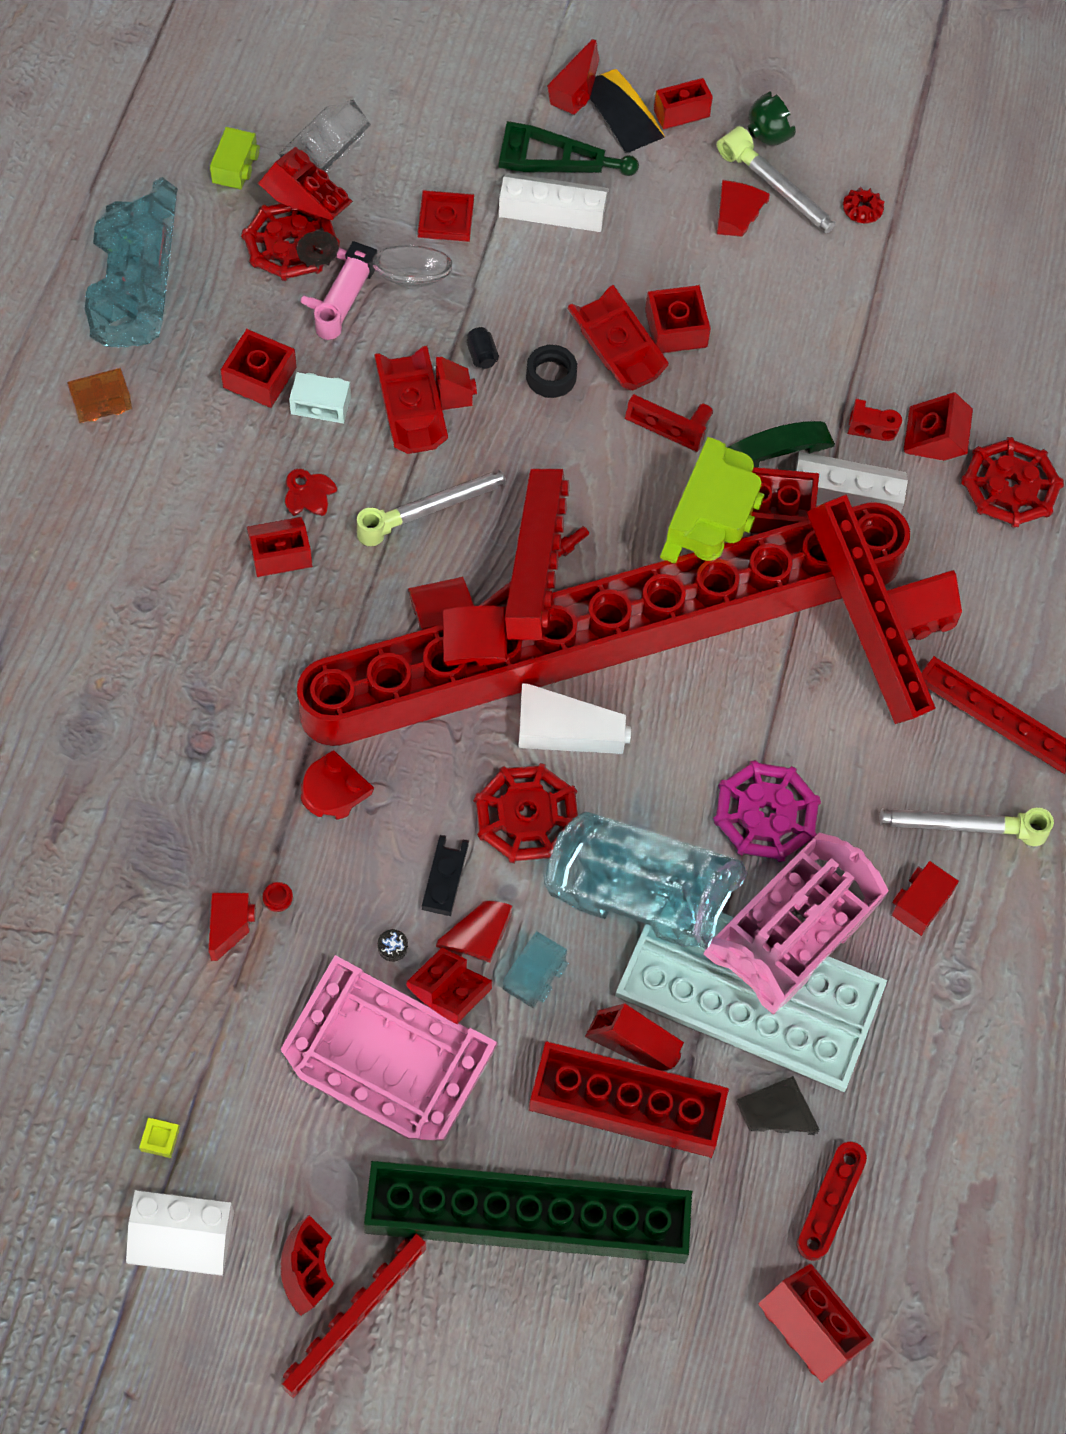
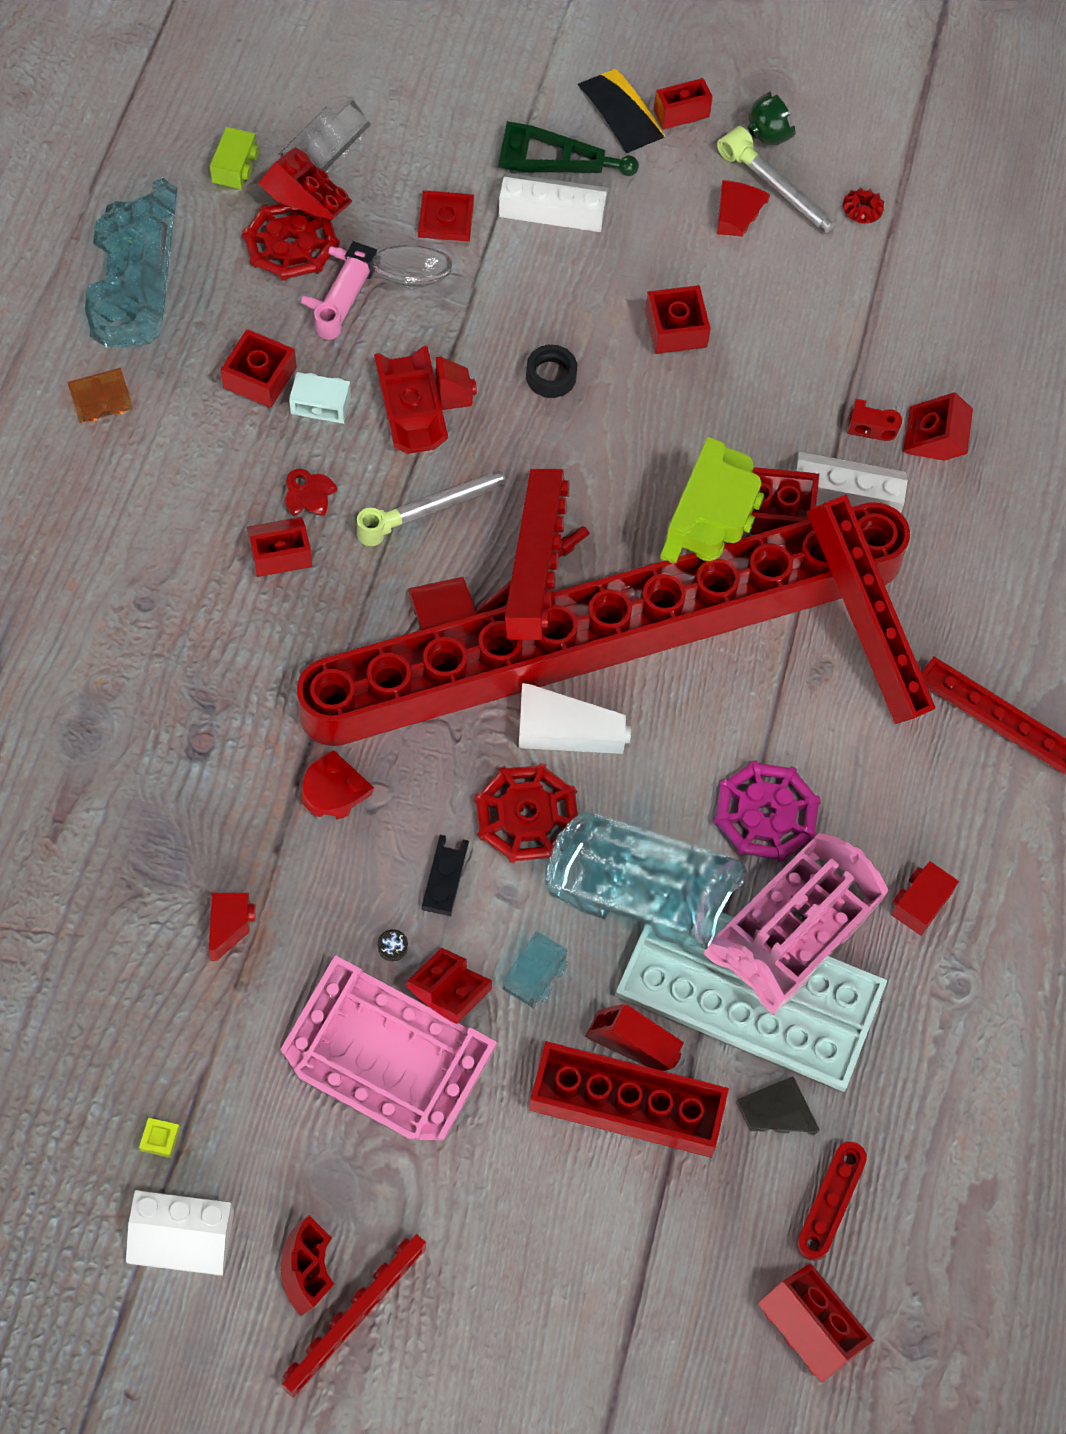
red plate [263,882,293,912] -> none
clear smoke gear [297,231,340,269] -> none
dark green brick [364,1161,692,1264] -> none
red slope [436,901,513,963] -> none
red slope [443,606,507,666] -> none
black brick [466,327,499,369] -> none
red slope [547,39,599,115] -> none
red piece [568,285,669,391] -> none
red piece [625,394,713,452] -> none
dark green slope [727,421,835,467] -> none
flat silver piece [879,807,1054,846] -> none
red slope [887,570,962,640] -> none
red plate [961,437,1064,527] -> none

